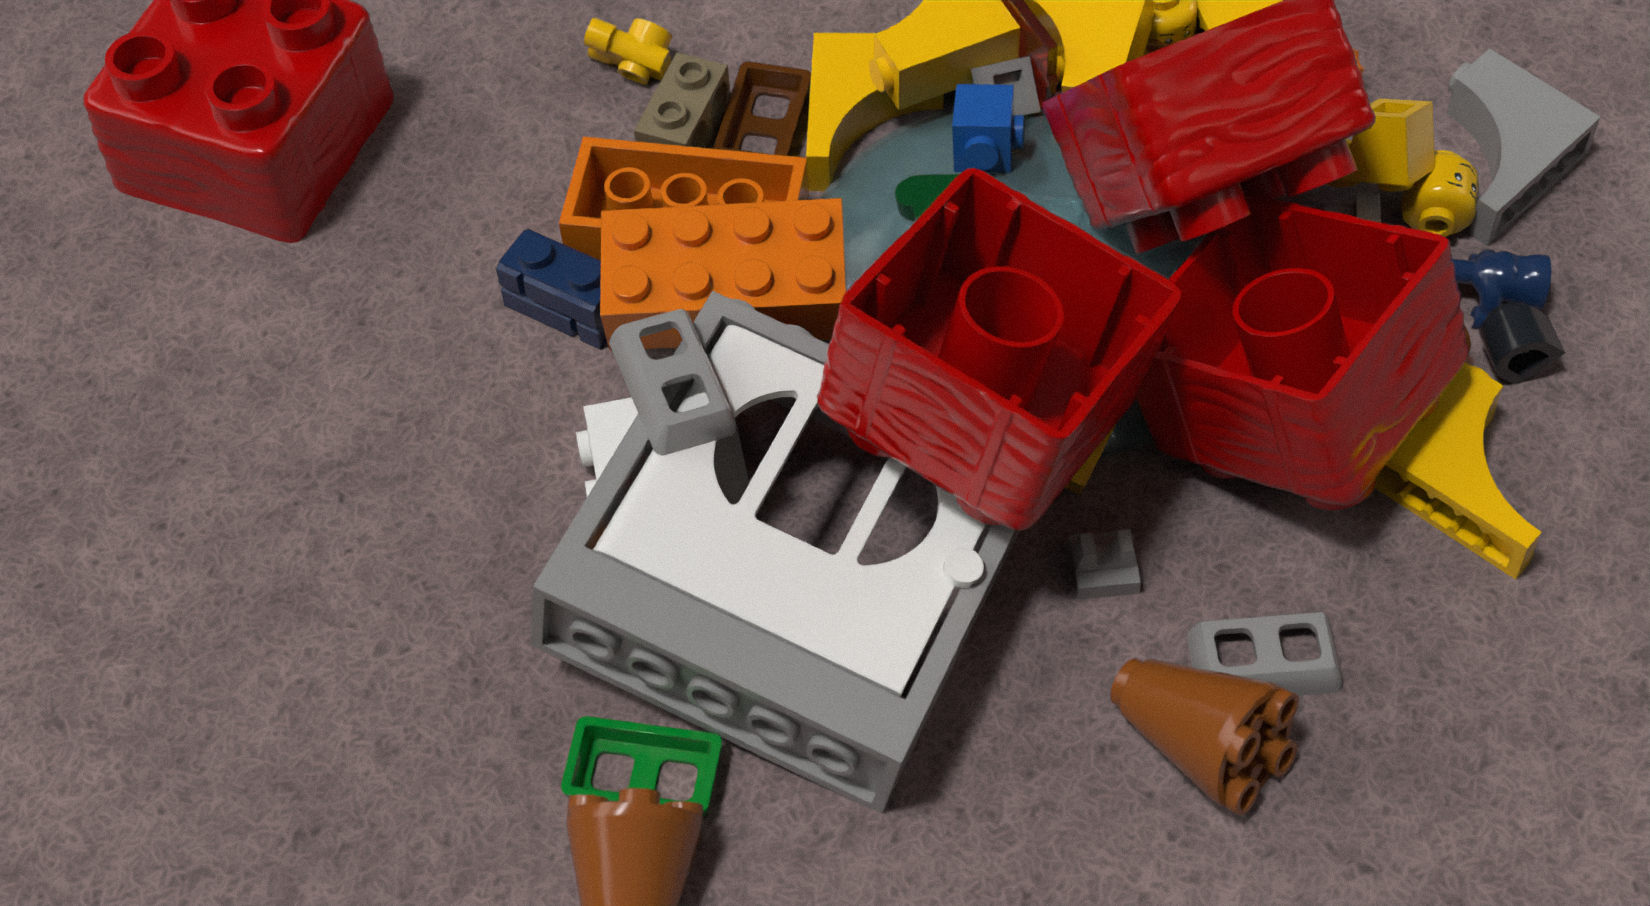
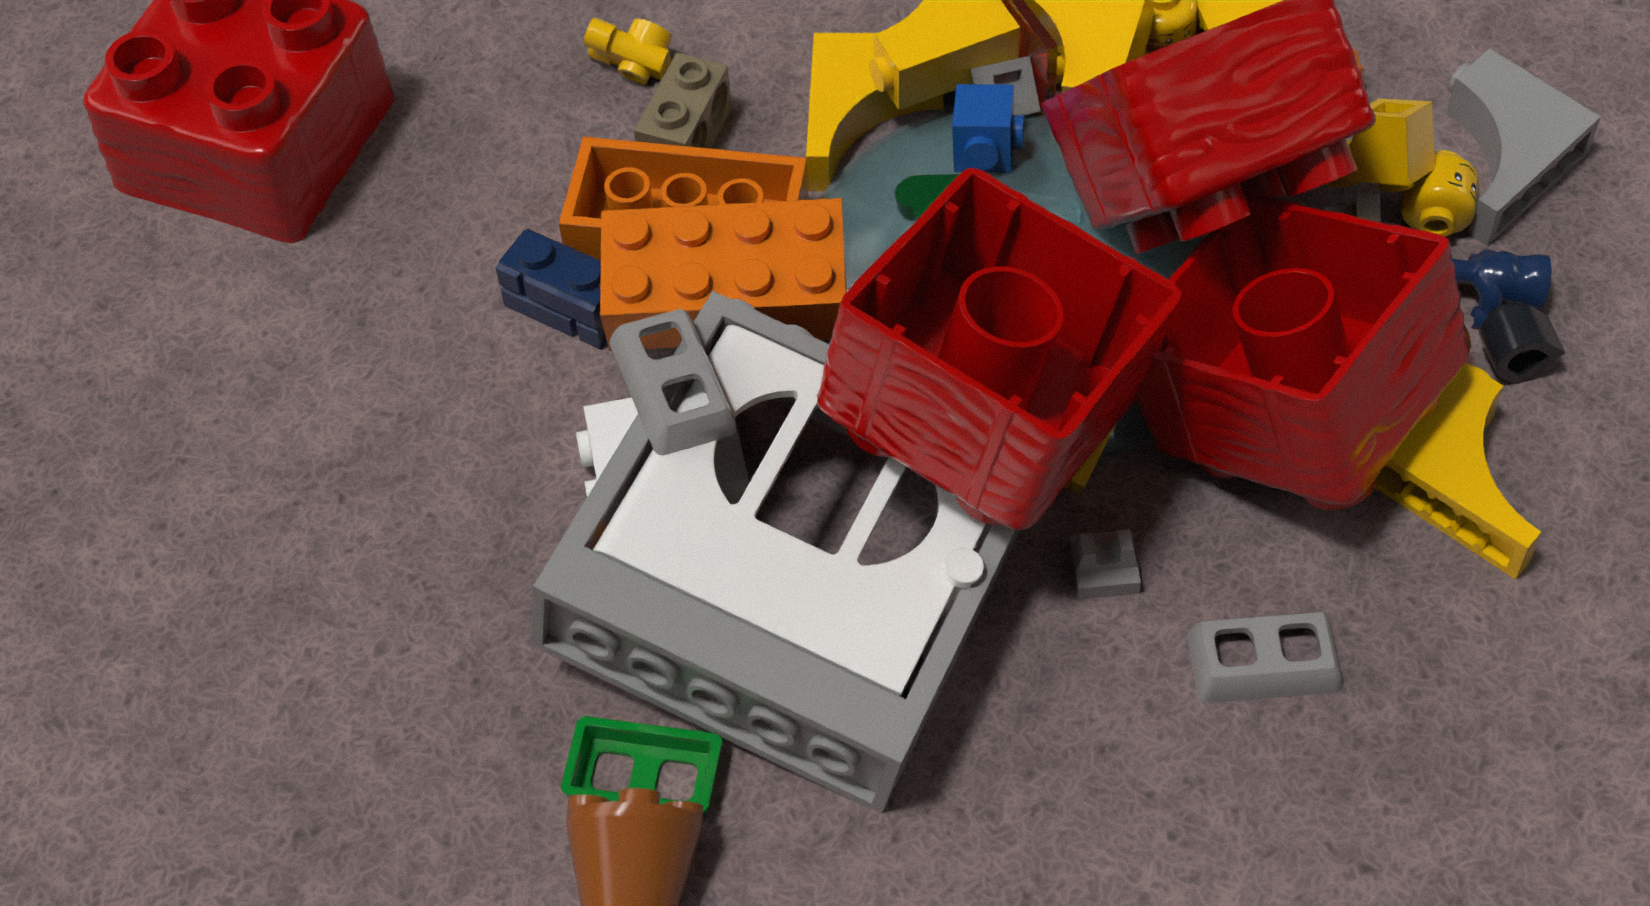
reddish brown piece [714,61,811,156] -> none
dark orange cone [1110,658,1299,816] -> none

